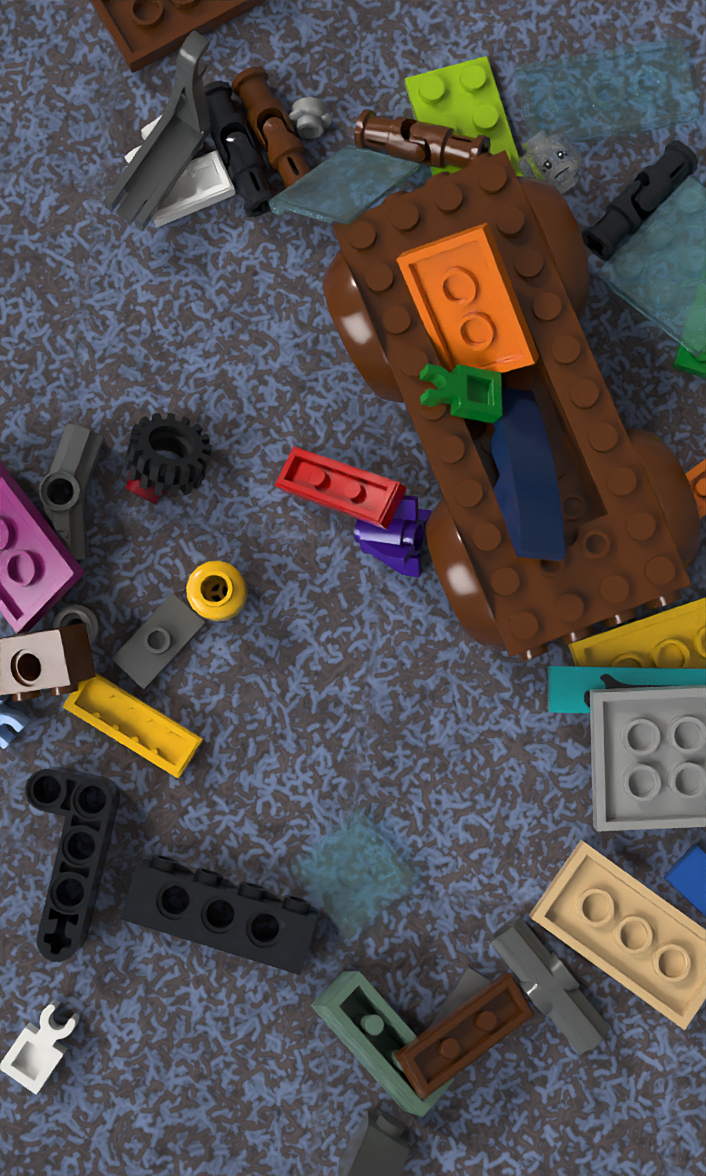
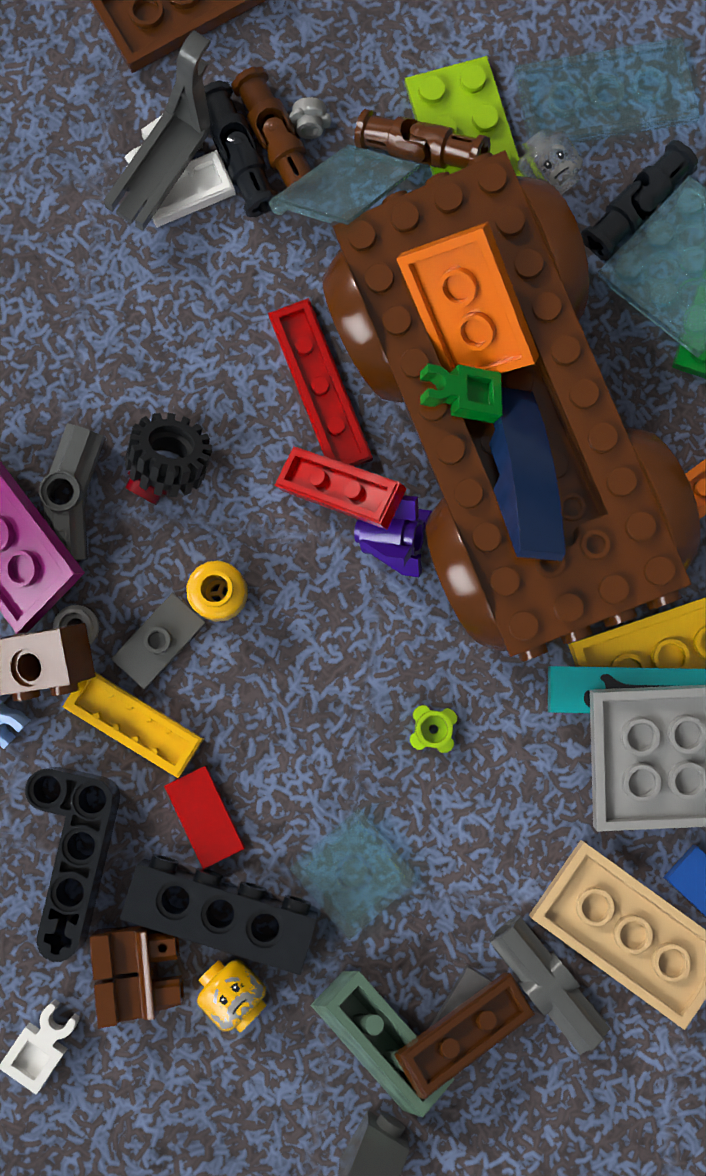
none -> reddish brown hips [89,926,185,1029]
none -> red tile [164,765,245,869]
none -> yellow head [197,959,267,1033]
none -> red tile [268,298,373,467]
none -> lime plate [410,705,457,753]

